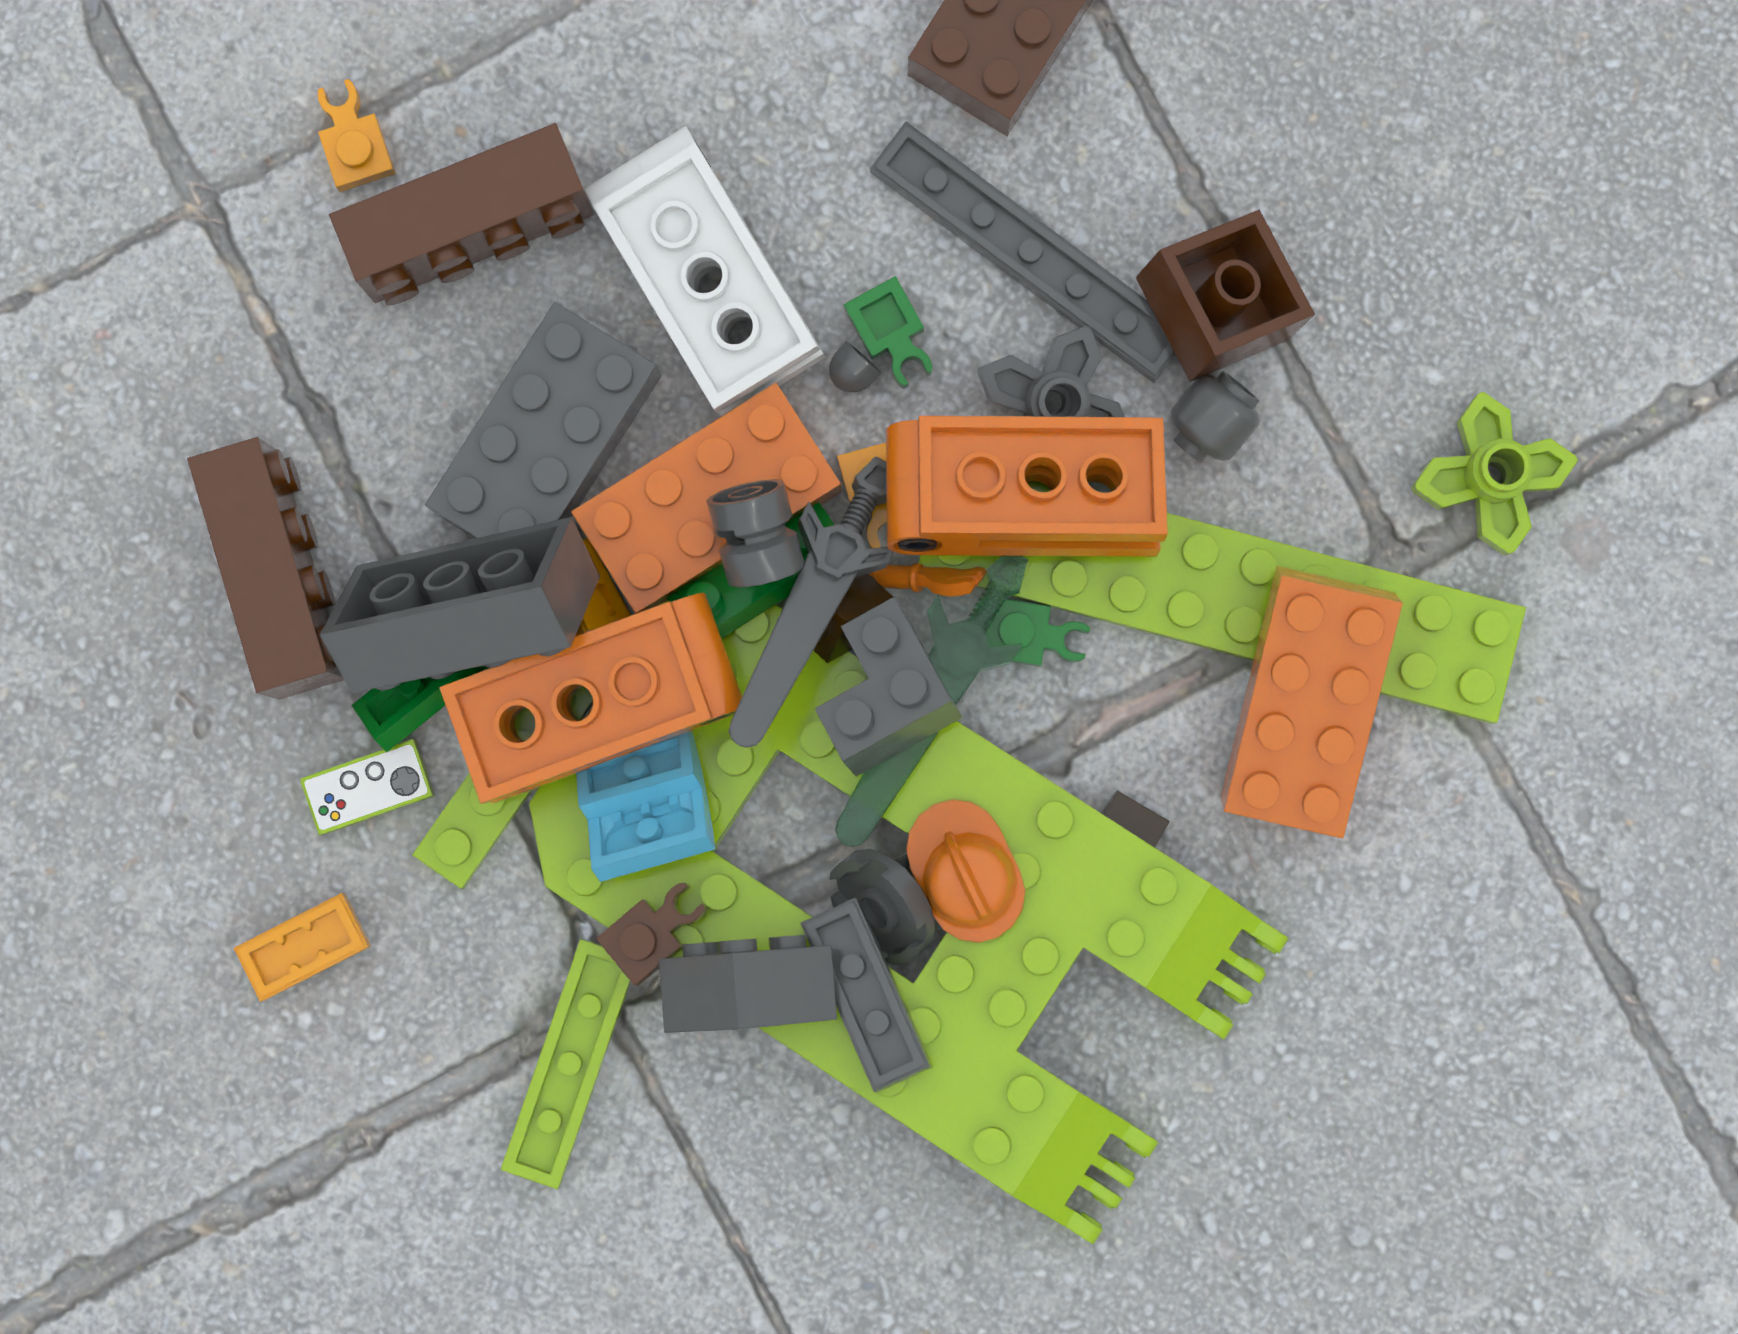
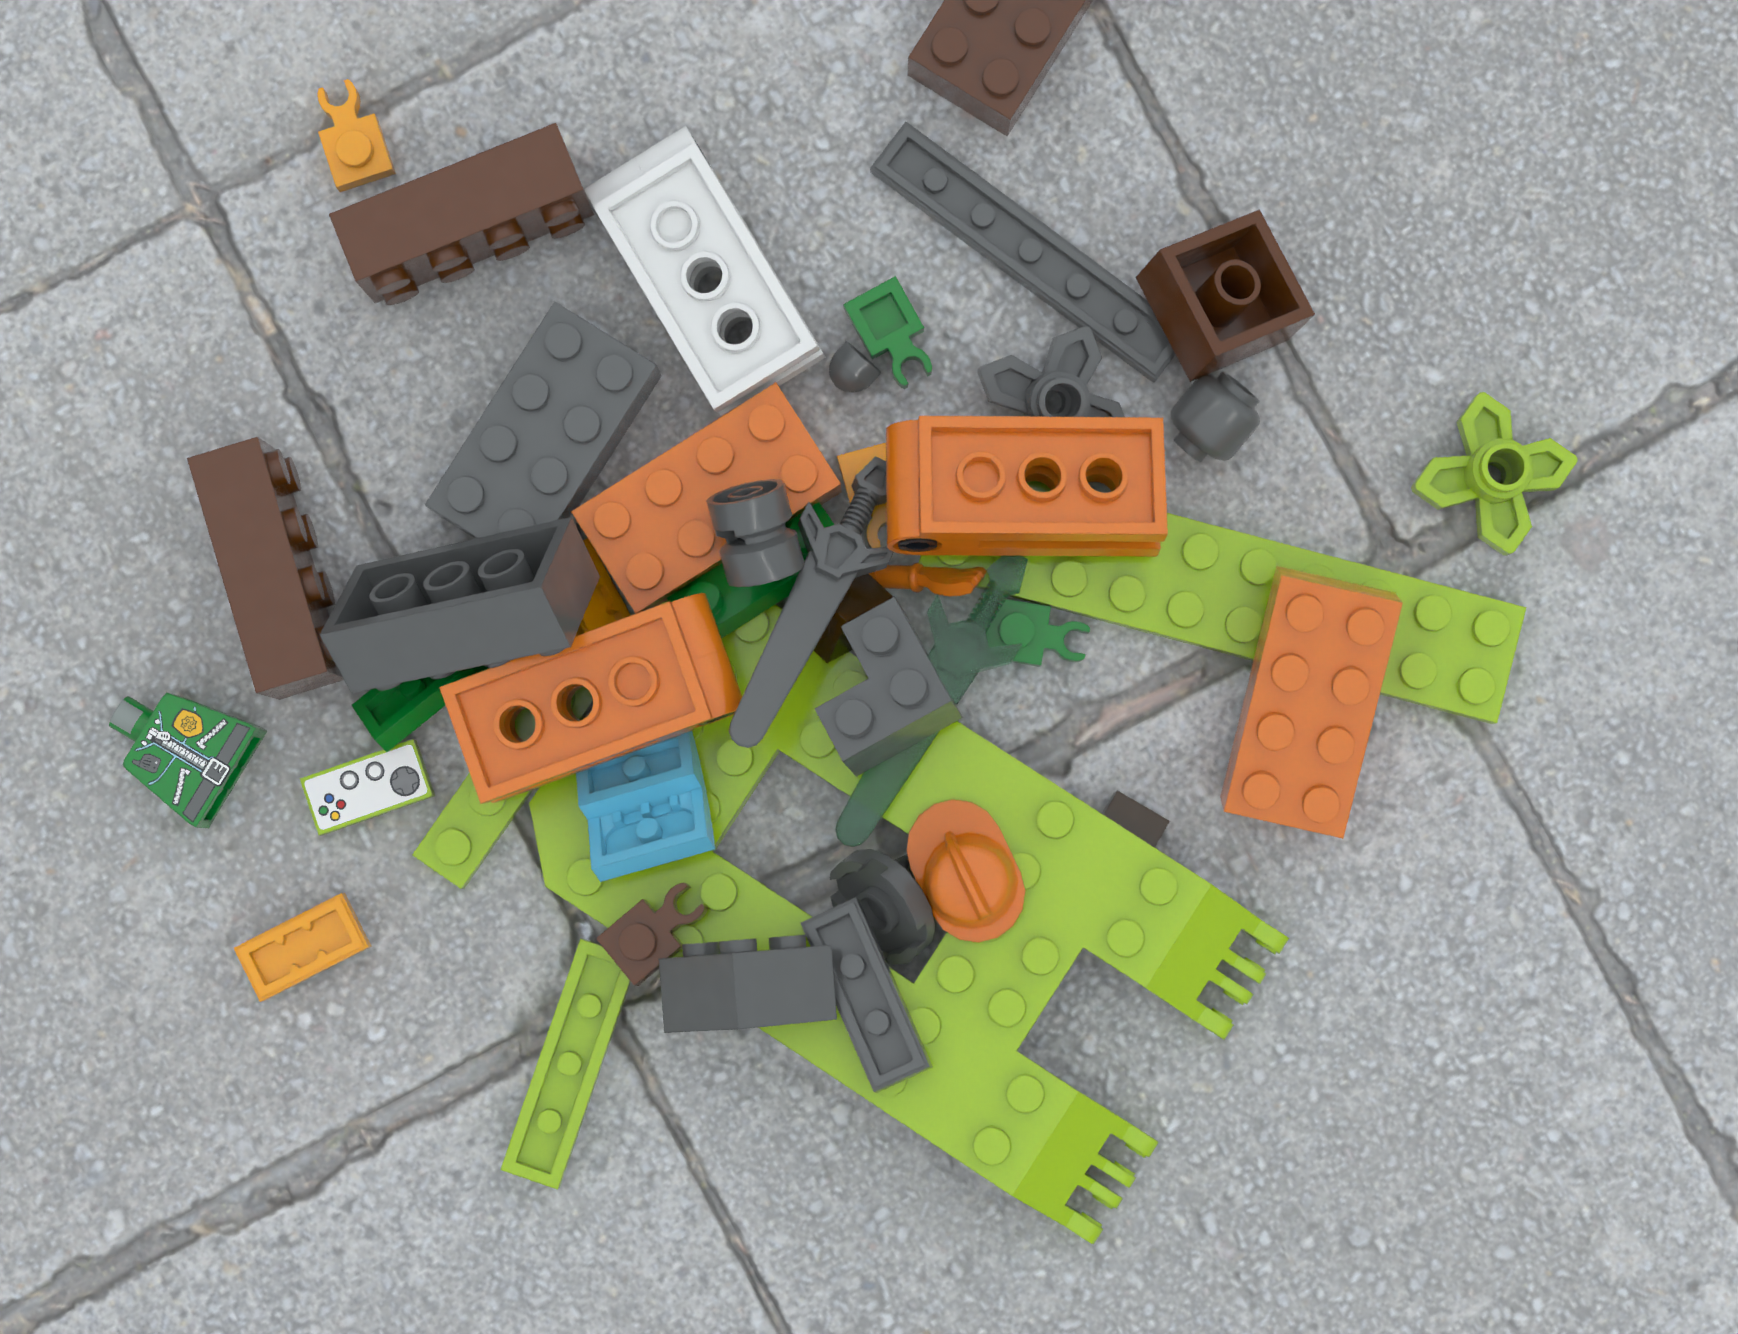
none -> torso [109,692,267,829]

